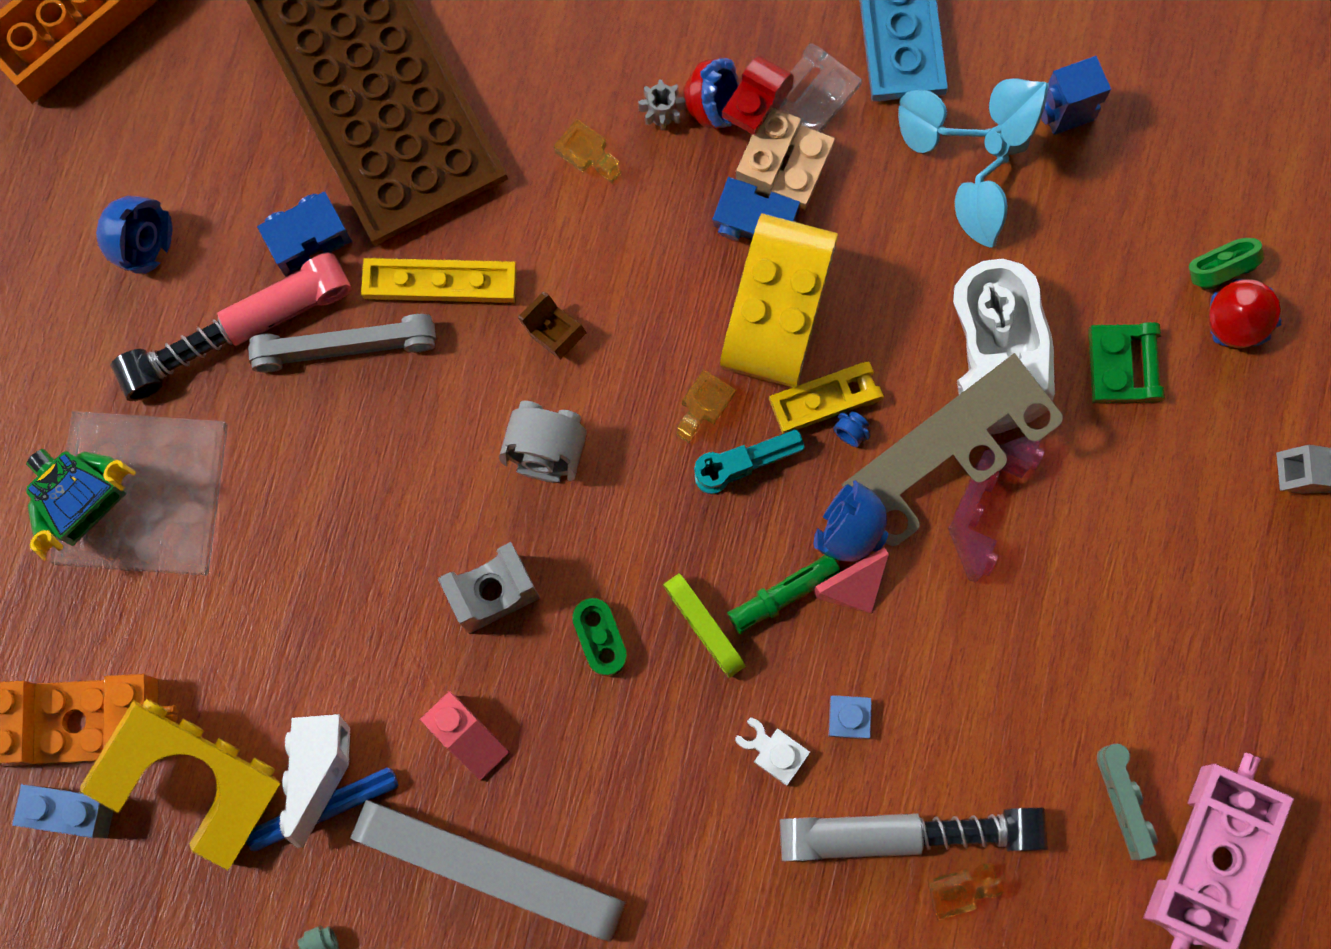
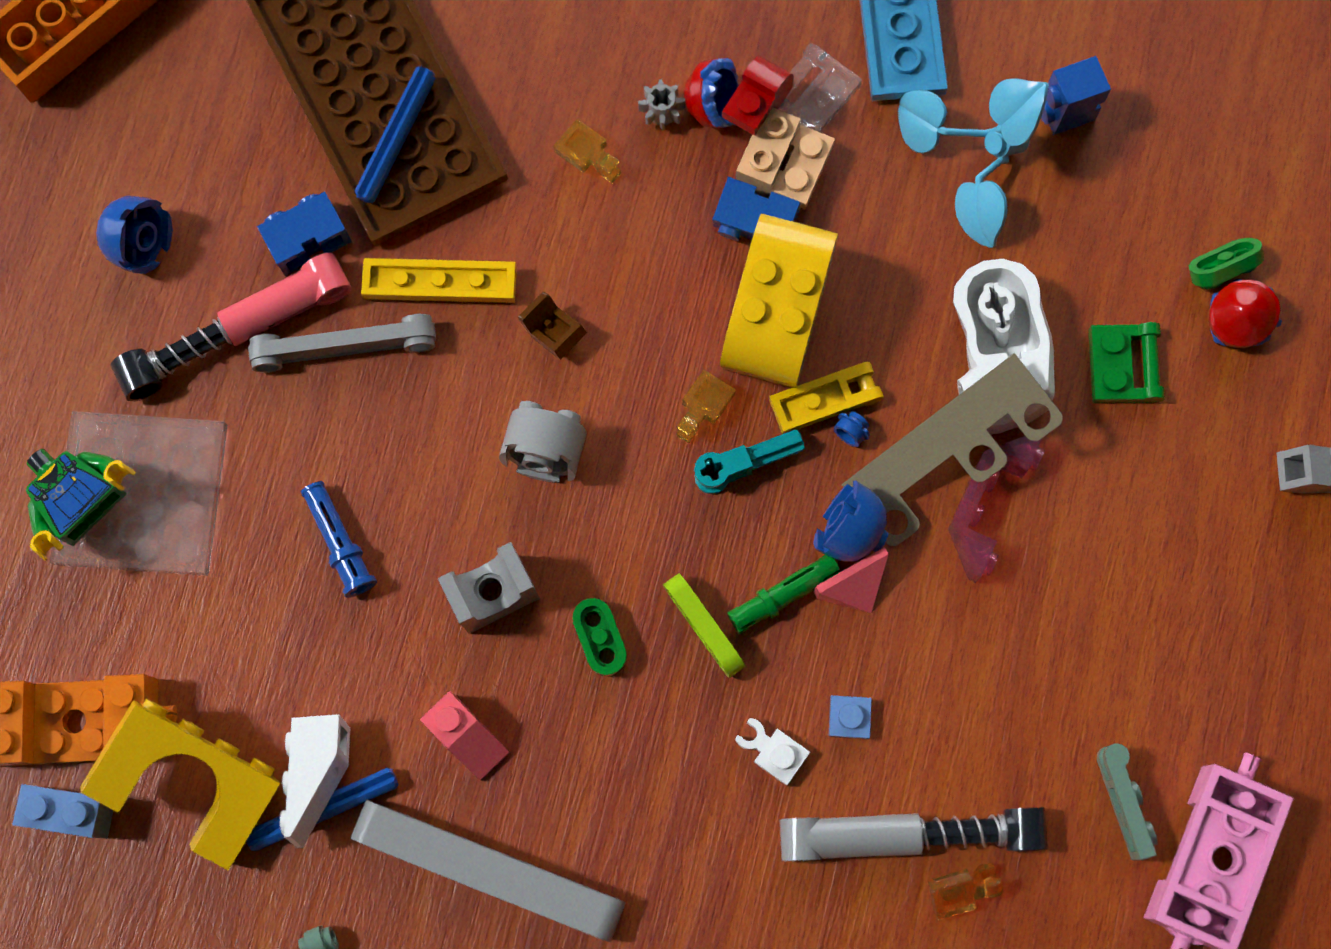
none -> blue pin [301,481,377,598]
none -> blue axle [355,66,435,203]

